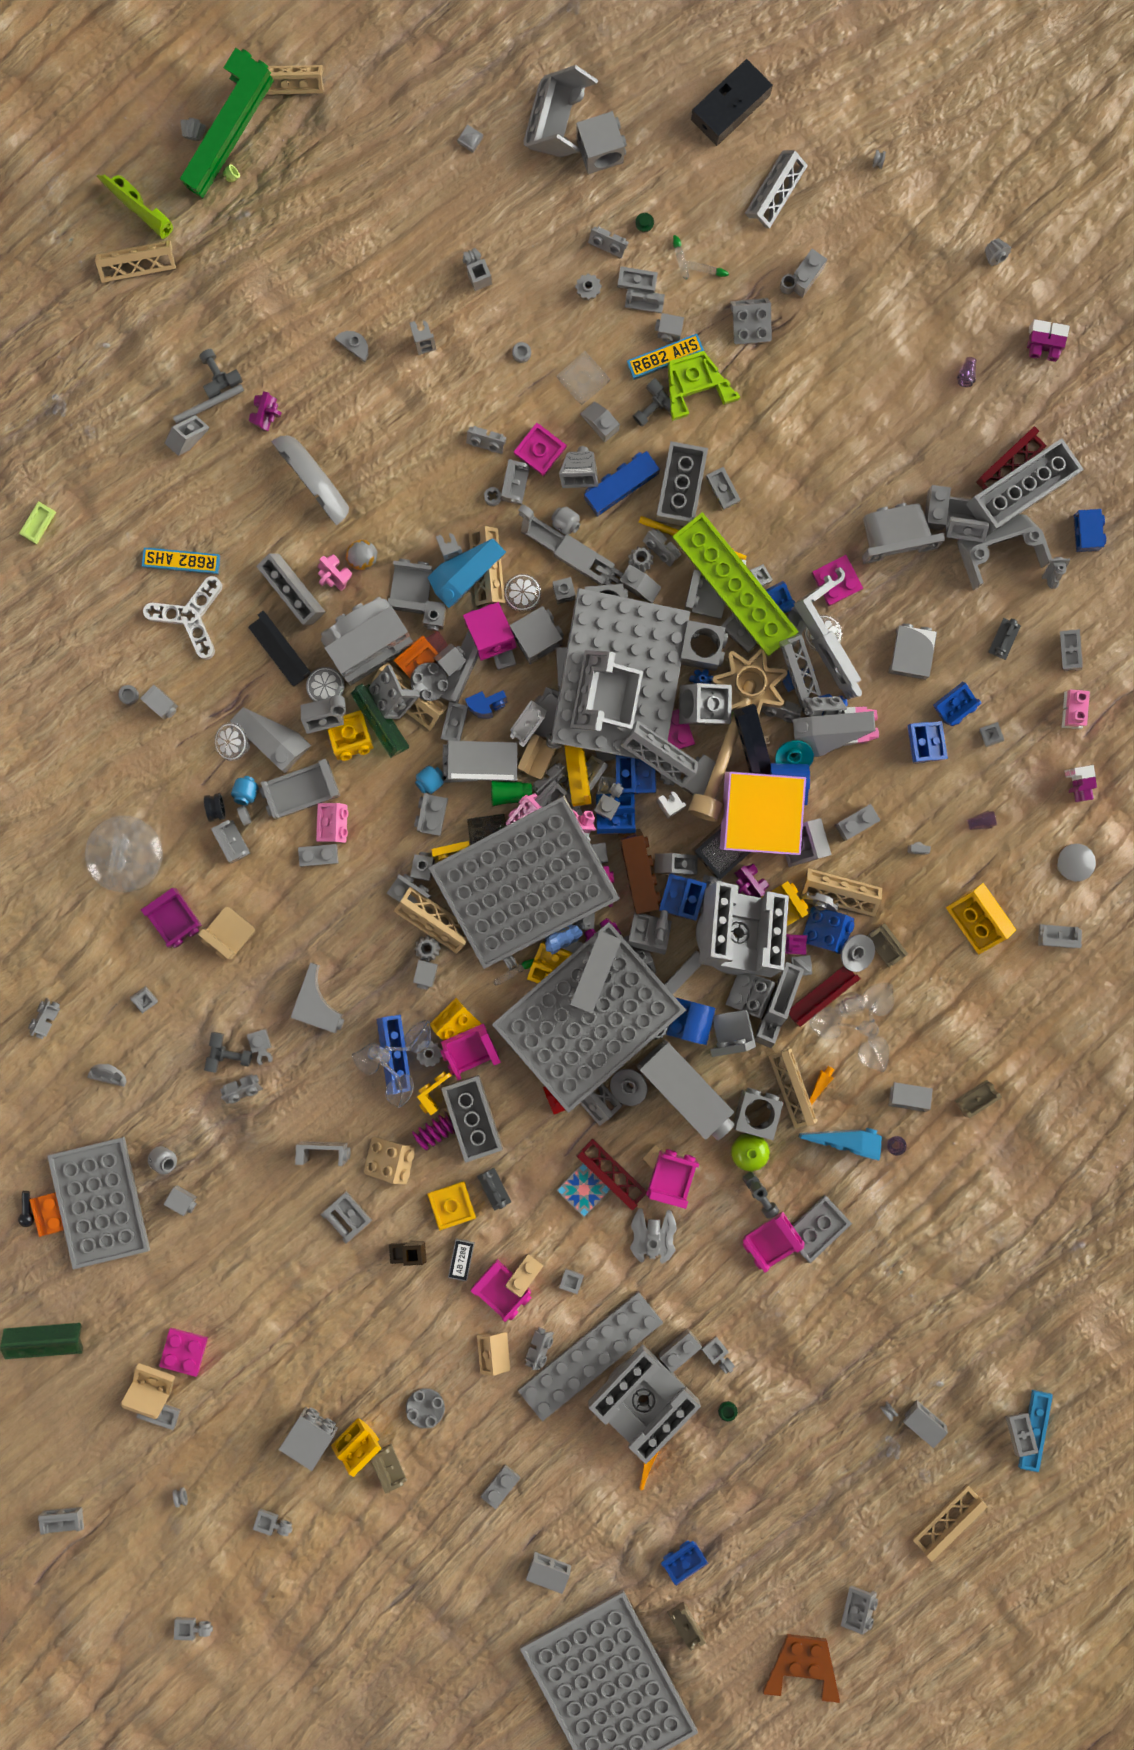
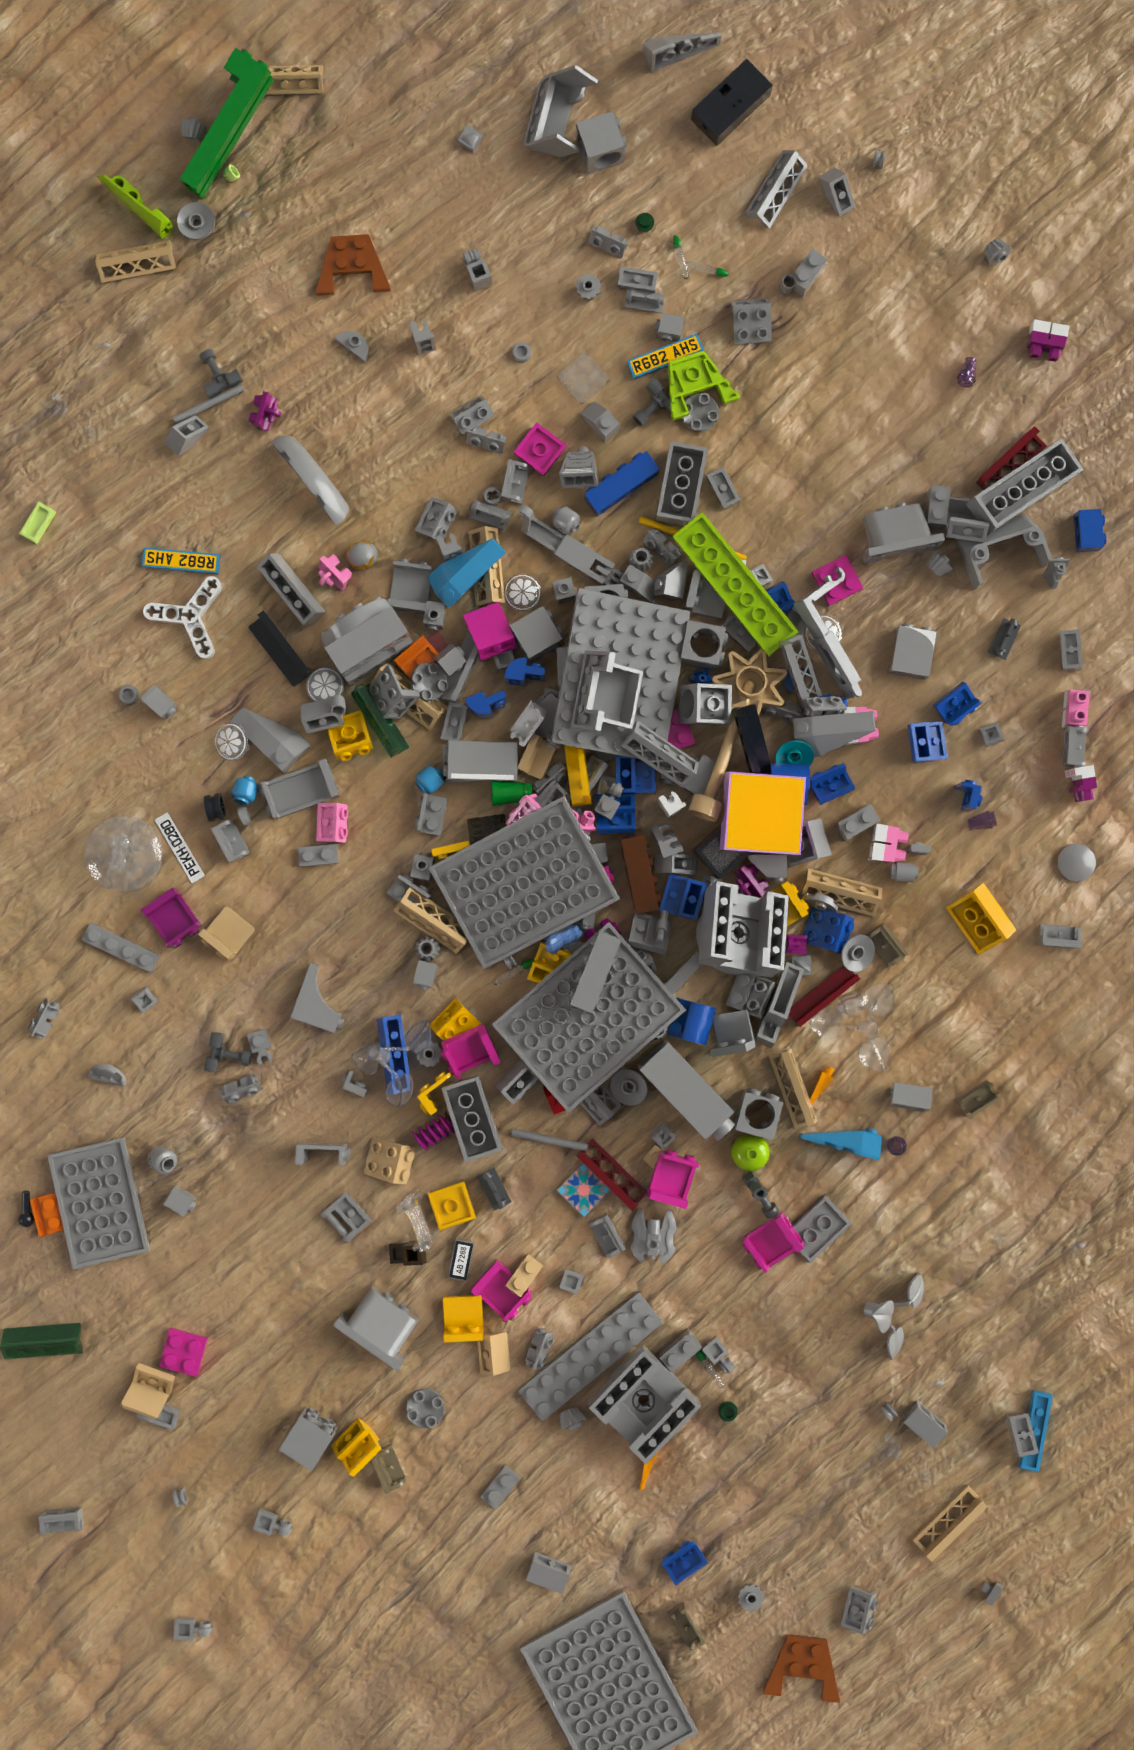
none -> light grey plate [82,923,161,973]
none -> white sticker [155,812,205,883]
none -> light grey dish [177,202,215,240]
none -> dark orange wing [316,234,391,296]
none -> light grey windscreen [333,1286,420,1371]
none -> light grey bracket [341,1070,369,1097]
none -> clear fence [396,1190,438,1252]
none -> light grey bracket [415,497,457,542]
none -> yellow bracket [443,1295,484,1343]
none -> light grey bracket [449,395,494,434]
none -> light grey hinge [469,500,511,530]
none -> light grey brick [495,1059,539,1105]
none -> blue brick [505,658,545,687]
none -> light grey bar [511,1129,588,1151]
none -> light grey piece [560,1407,587,1431]
none -> light grey hinge [588,1213,626,1258]
none -> light grey wedge [642,32,721,73]
none -> light grey tile [649,1122,676,1150]
none -> light grey hinge [650,824,683,858]
none -> light grey slope [654,561,688,601]
none -> light grey dish [682,393,719,432]
none -> clear piece [696,1349,724,1388]
none -> light grey piece [738,1583,765,1611]
none -> light grey slope [748,854,787,881]
none -> blue bracket [810,763,855,805]
none -> light grey slope [818,167,855,217]
none -> light grey plant [864,1272,924,1360]
none -> hips [869,823,909,863]
none -> light grey brick [889,862,918,882]
none -> light grey piece [927,551,953,577]
none -> blue bracket [954,780,982,812]
none -> light grey tile [980,1581,1004,1606]
none -> light grey hinge [1063,726,1087,767]

